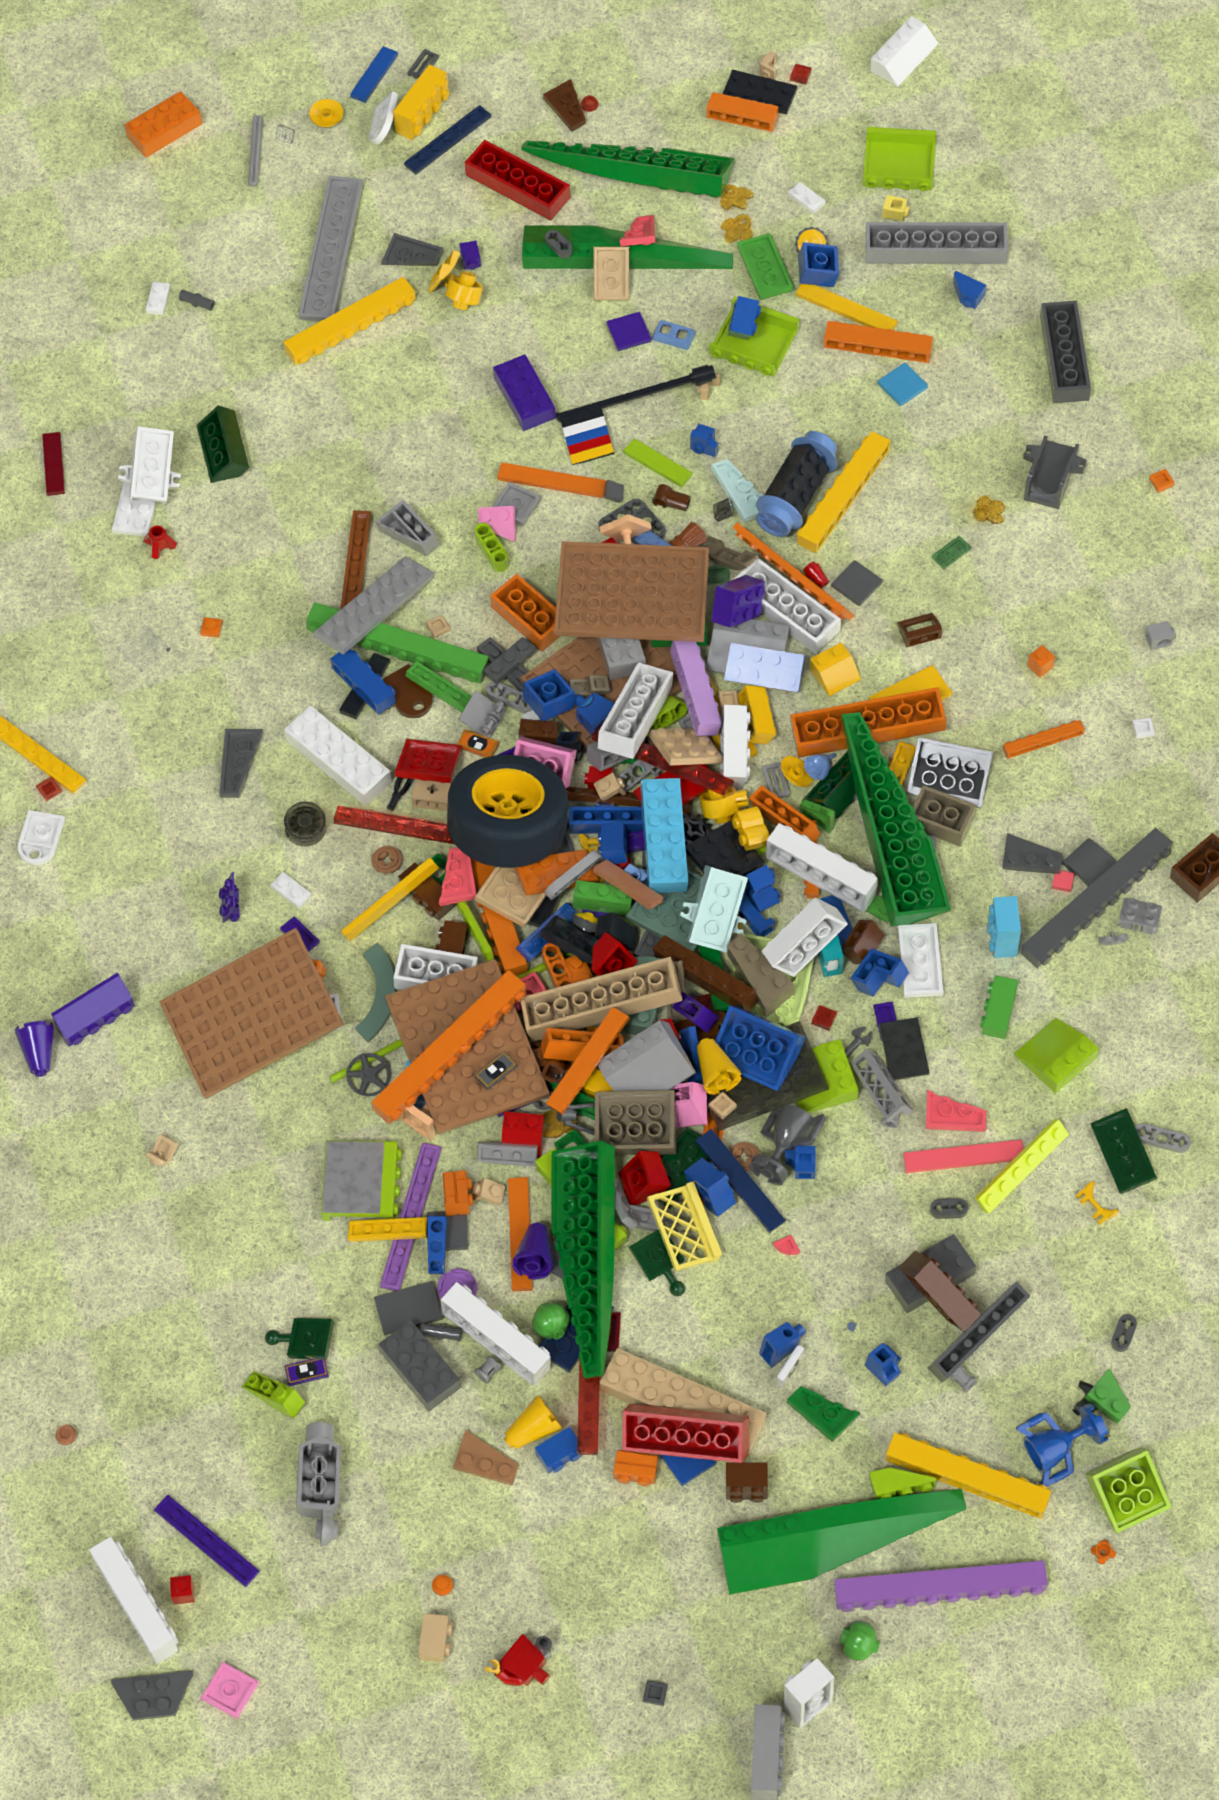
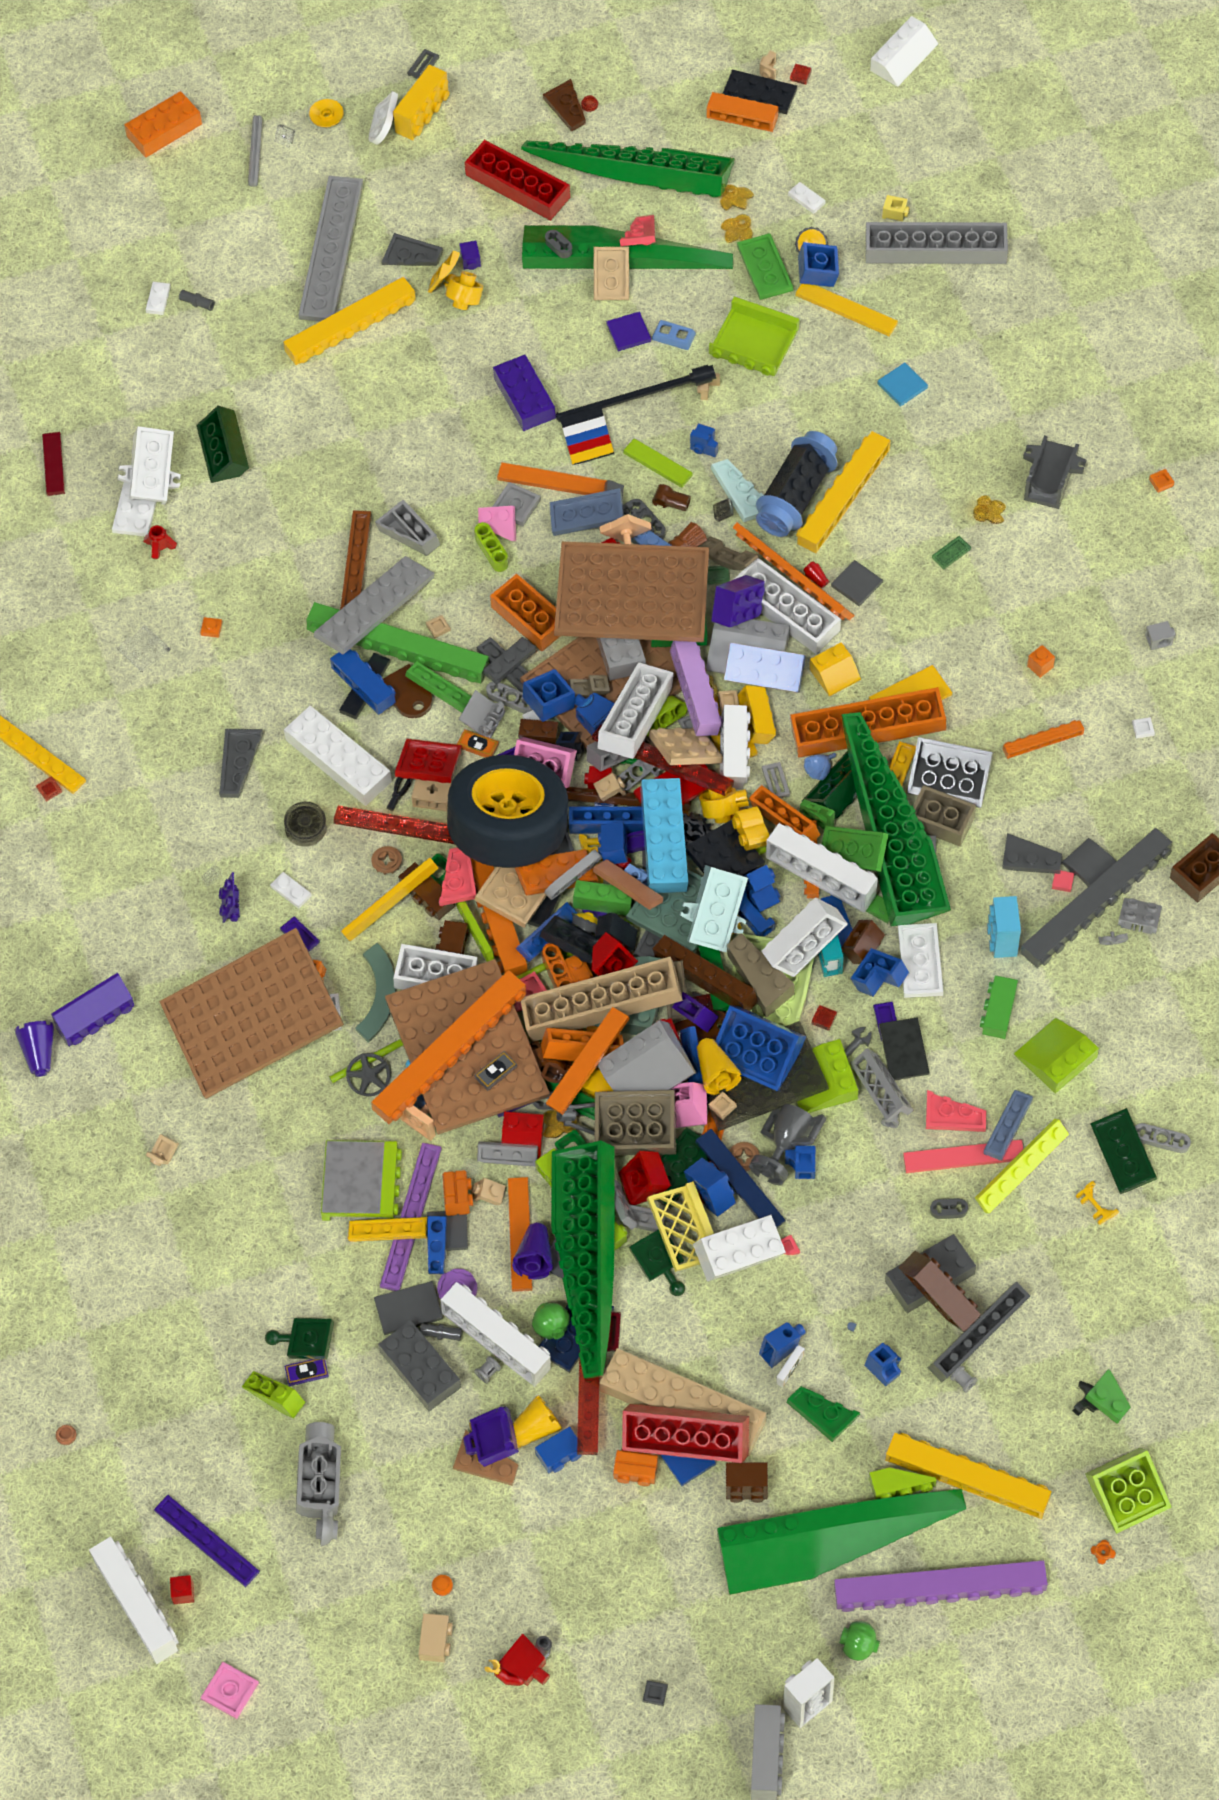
white tile [18,810,66,865] -> none
dark grey wing [111,1671,193,1721] -> none
blue tile [350,46,398,103] -> none
dark blue tile [404,105,491,175] -> none
blue brick [727,296,761,340] -> none
yellow dish [780,756,813,787] -> none
orange brick [824,321,933,363] -> none
lime panel [863,127,936,191] -> none
reddish brown tile [897,613,942,648] -> none
blue slope [953,270,987,309] -> none
blue piece [1016,1403,1109,1487] -> none
dark grey brick [1040,300,1091,403] -> none
dark grey beam [1111,1314,1137,1352] -> none
none -> dark purple piece [463,1406,519,1467]
none -> sand blue plate [550,488,624,536]
none -> white brick [693,1215,786,1282]
none -> bright green plate [822,826,888,872]
none -> sand blue tile [983,1090,1033,1161]

